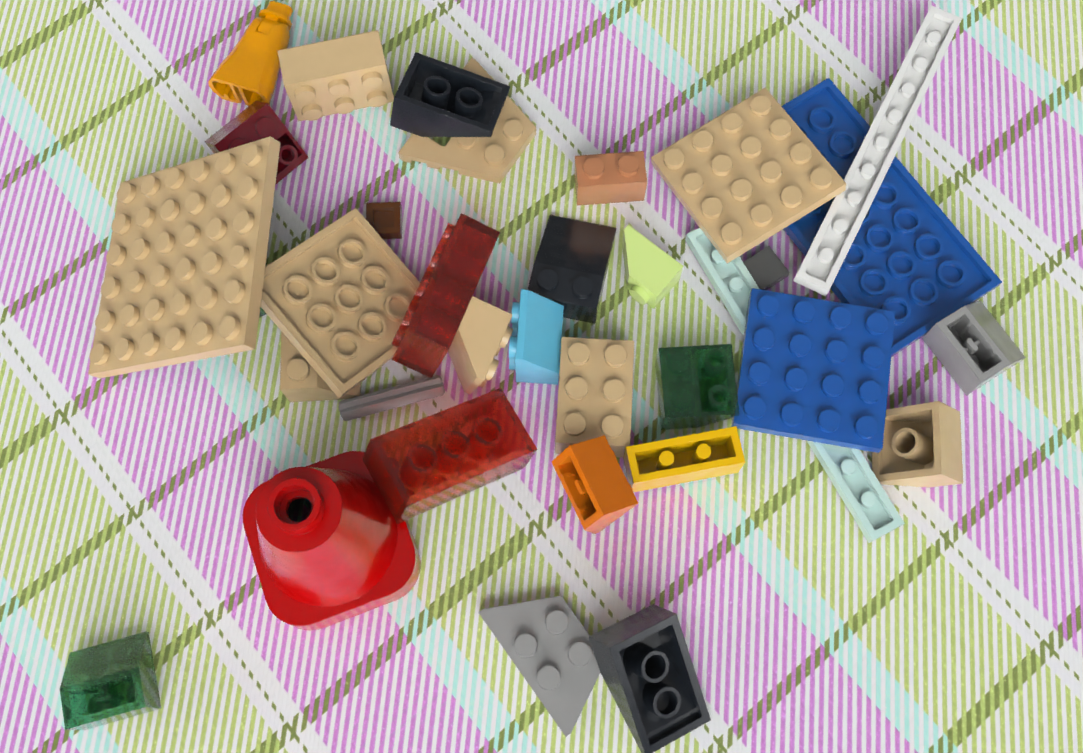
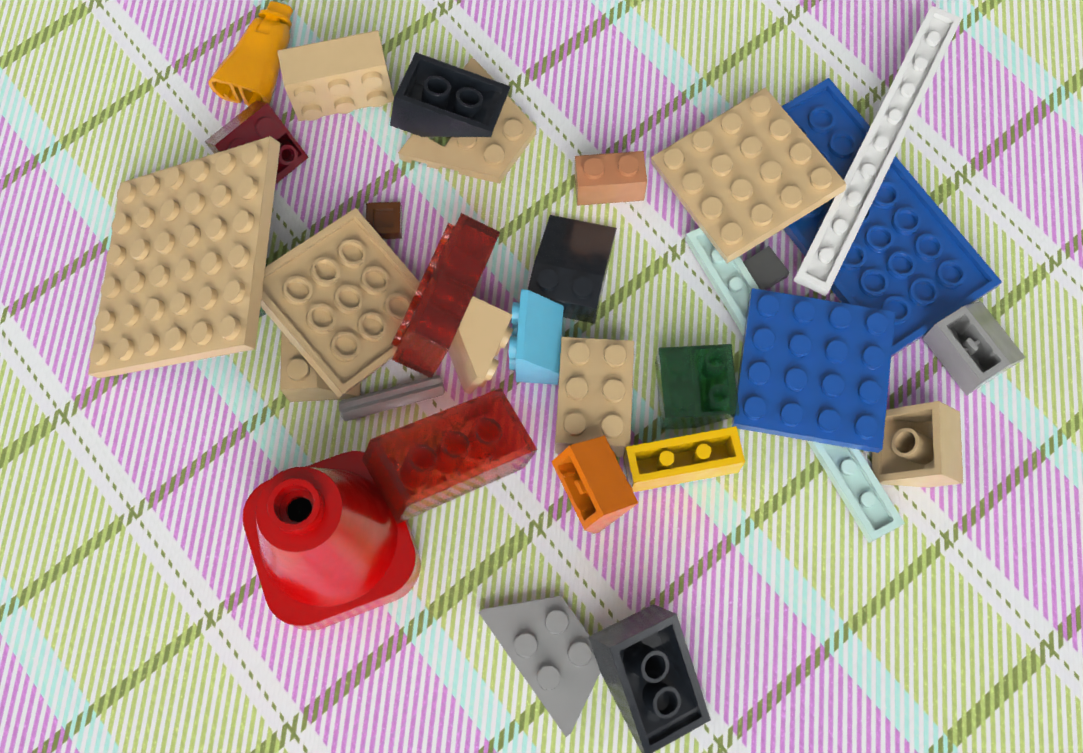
clear green slope [59,632,161,730] -> none
yellowish green slope [622,225,683,309] -> none

